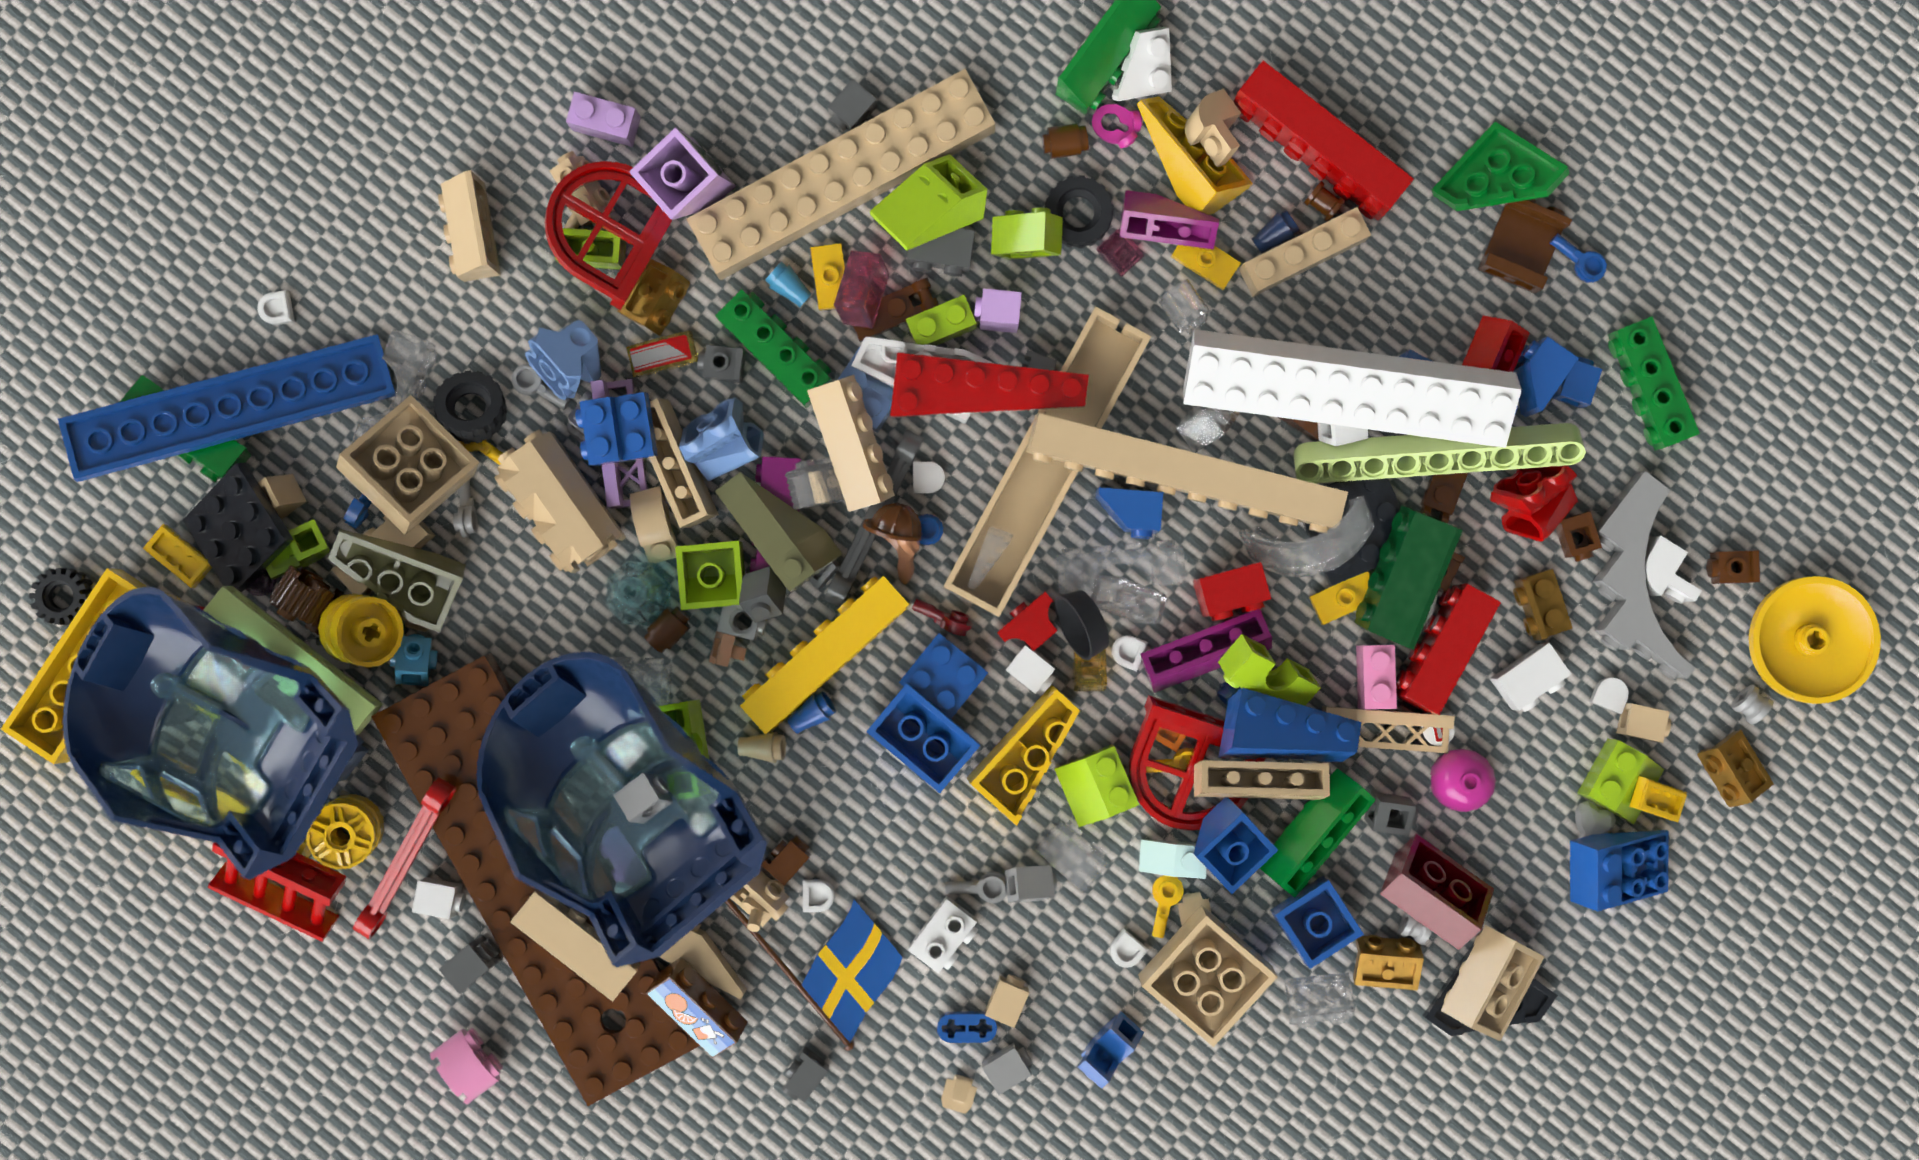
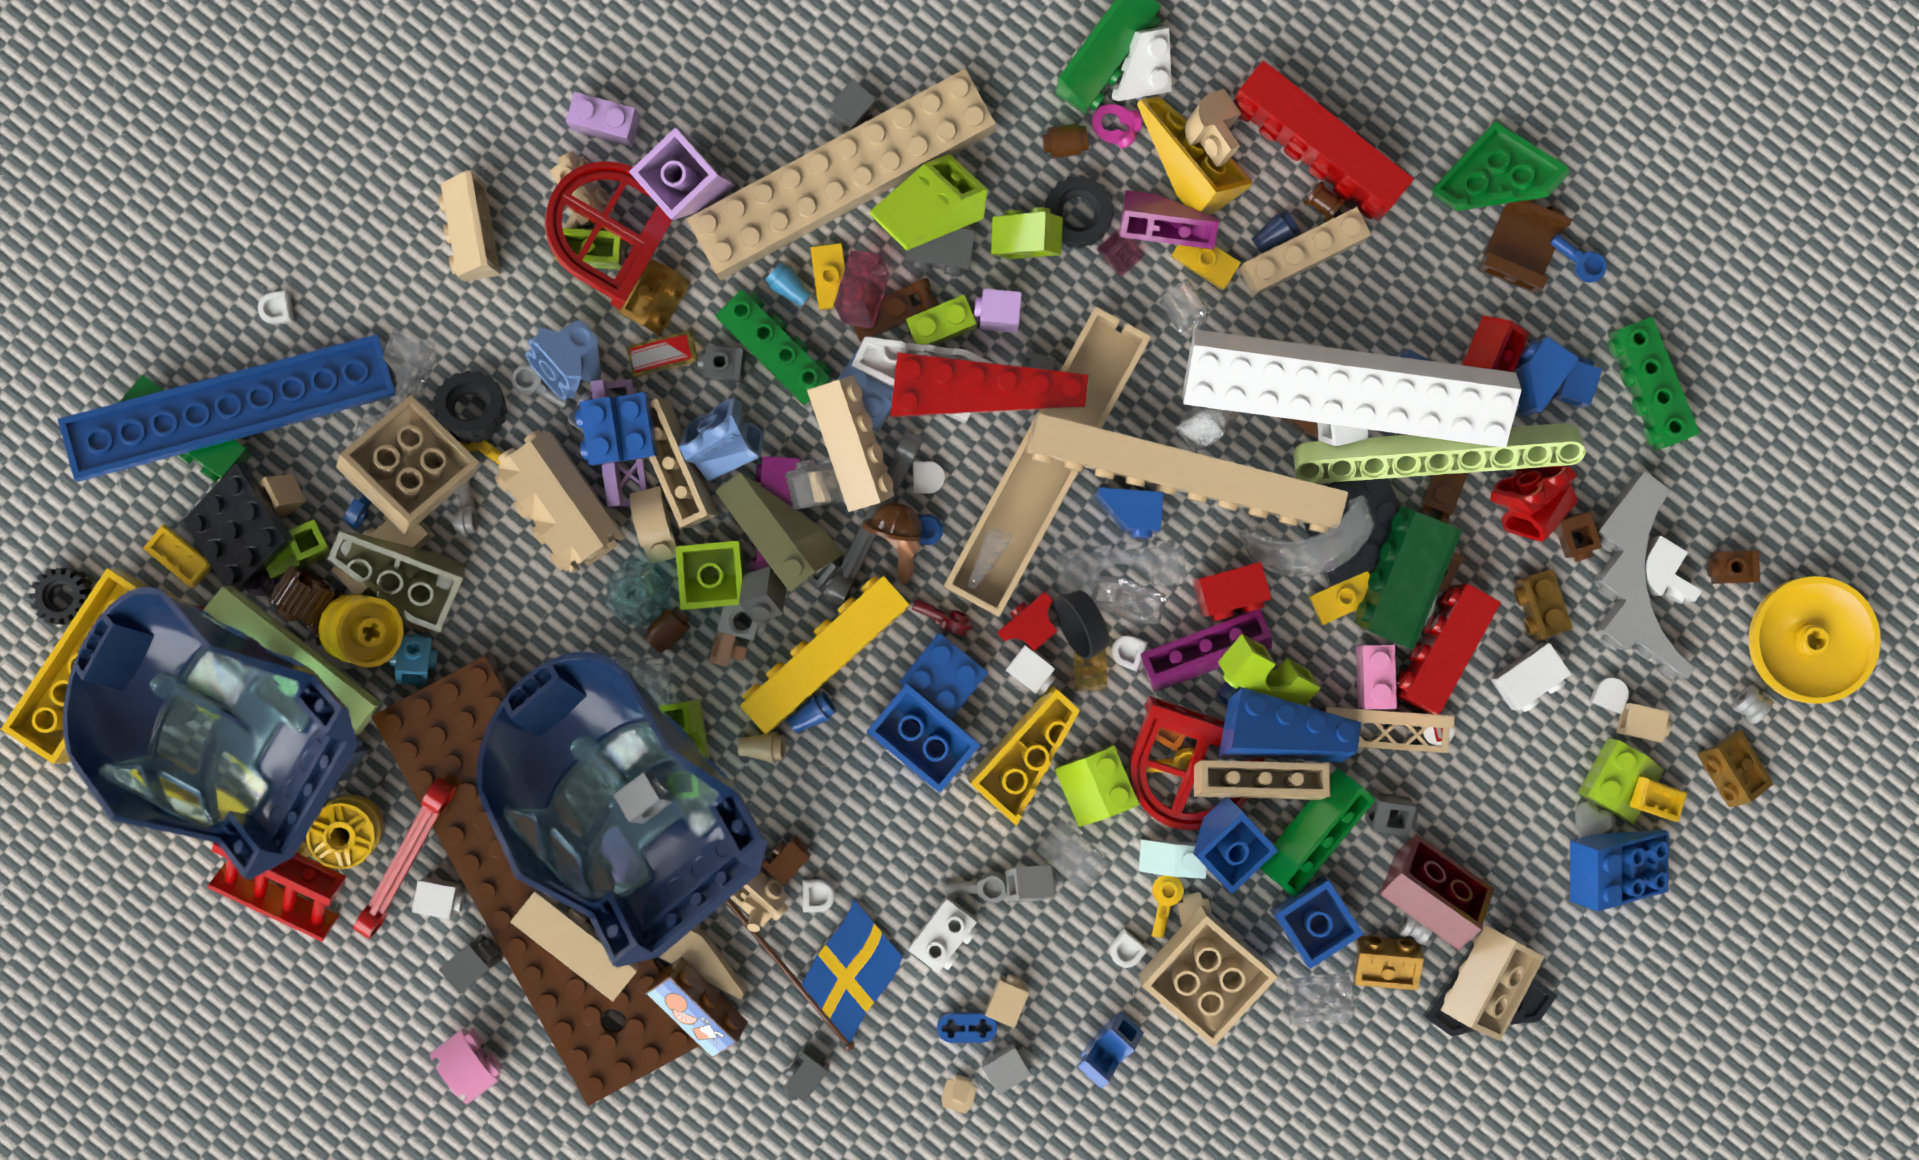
dark pink cylinder [1430,749,1496,812] -> none

